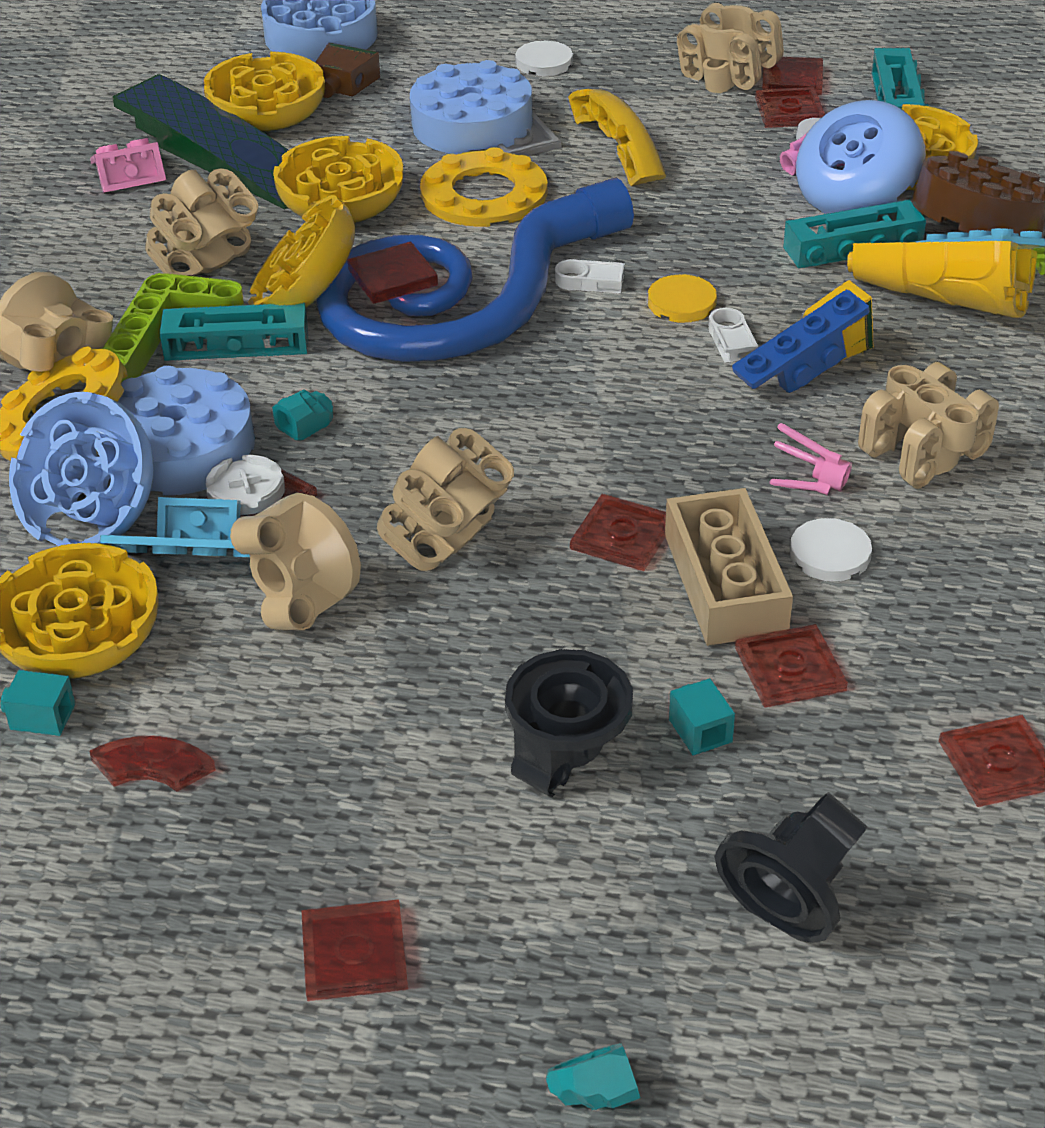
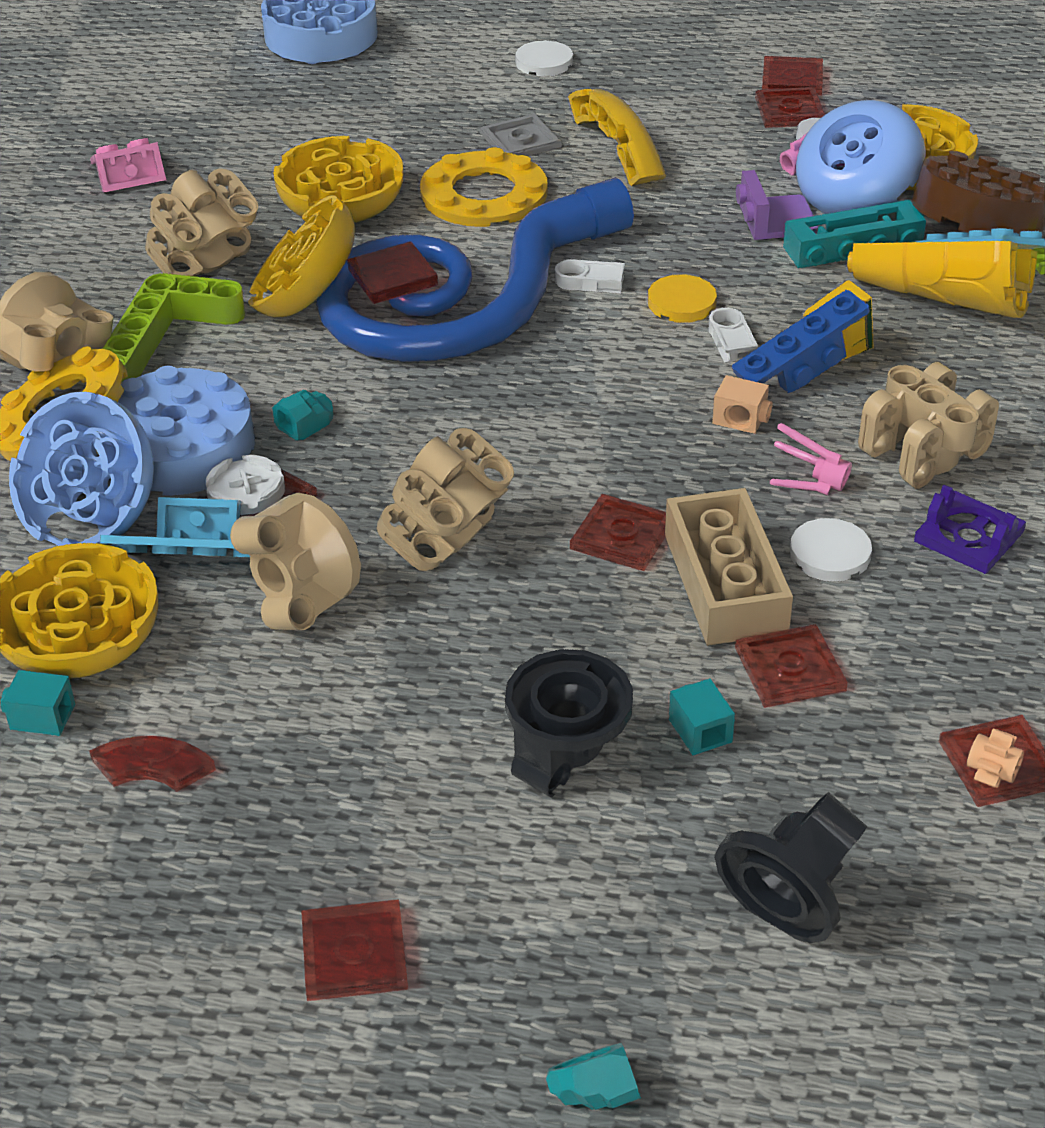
slope [113,74,289,210] -> none
teal brick [160,303,308,361] -> none
yellow brick [204,52,325,131] -> none
reddish brown torso [315,43,380,98] -> none
light blue brick [410,60,533,154] -> none
tan piece [677,3,784,93] -> none
teal brick [871,48,928,109] -> none
none -> light nougat brick [712,375,773,434]
none -> medium lavender bracket [736,170,818,240]
none -> dark purple piece [914,485,1026,574]
none -> light nougat gear [967,728,1024,788]

